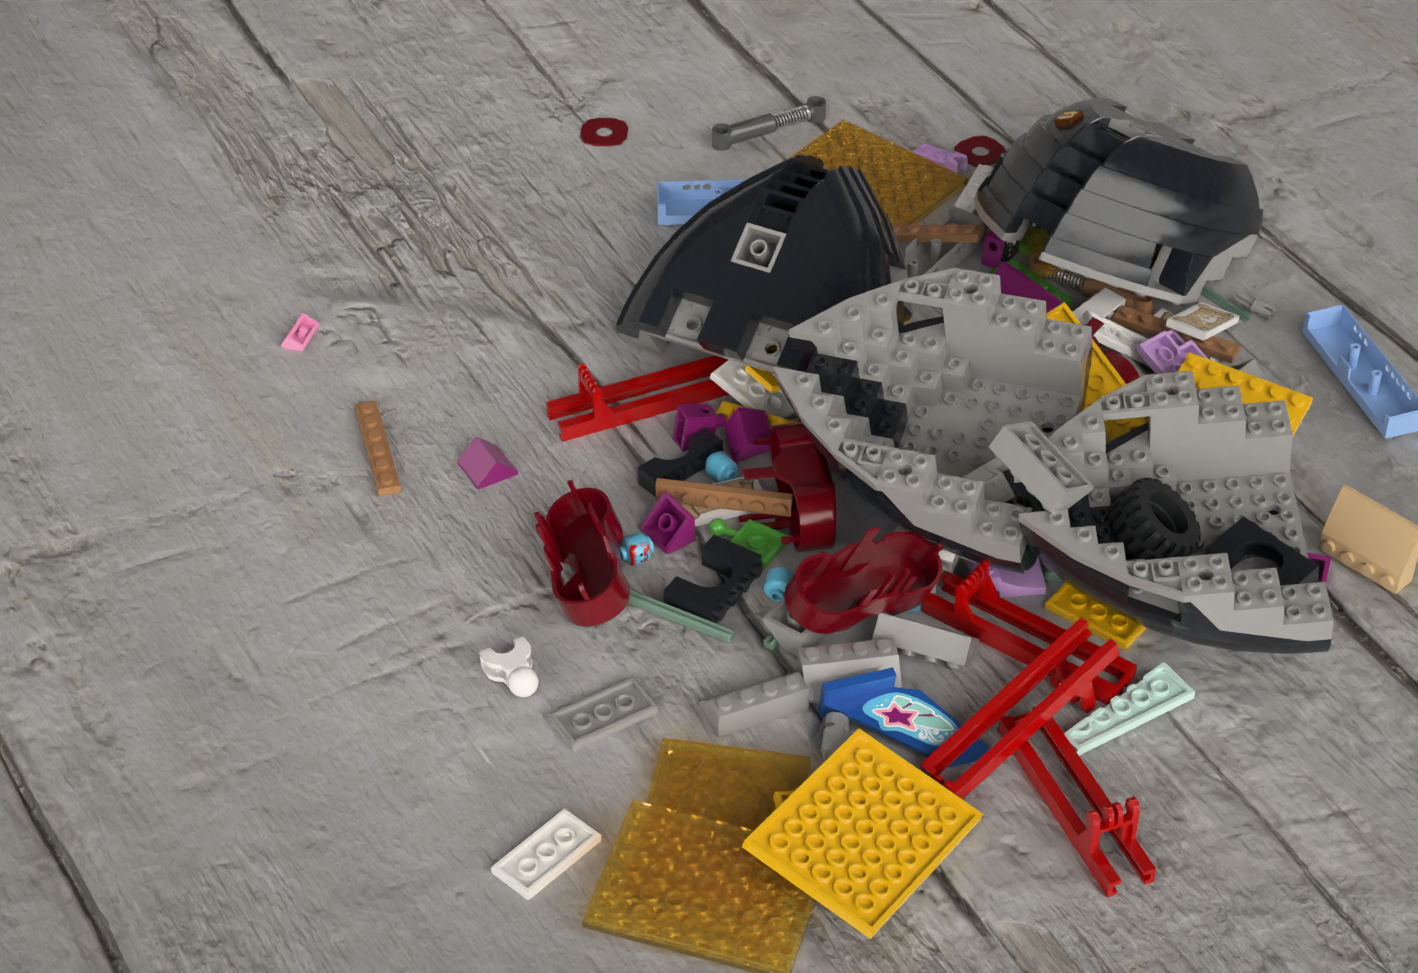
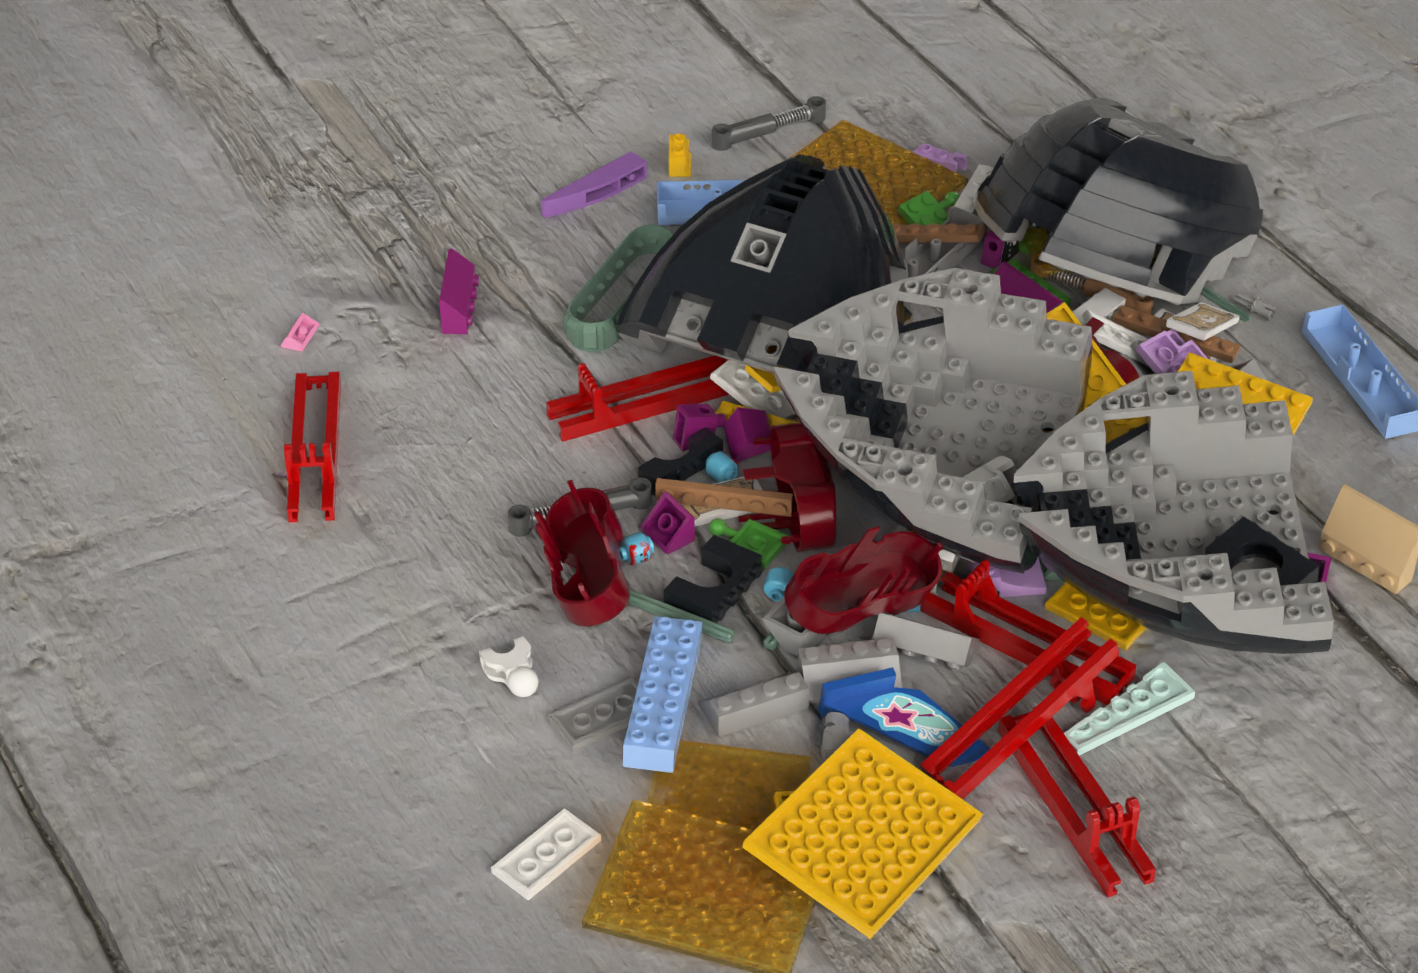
medium nougat plate [354,401,401,496] -> none
magenta slope [457,437,518,490] -> none
dark red piece [580,118,628,147] -> none
dark red piece [954,135,1006,167] -> none
light grey slope [989,421,1094,513] -> none
reddish brown tile [1054,110,1084,127] -> none
black tyre [1109,478,1201,560] -> none
none -> red piece [284,371,341,523]
none -> magenta slope [439,248,479,334]
none -> dark grey piece [508,478,652,537]
none -> medium lavender slope [541,152,647,218]
none -> sand green piece [564,224,674,352]
none -> light blue piece [623,616,702,773]
none -> yellow window [669,134,692,177]
none -> bright green plate [897,190,960,225]

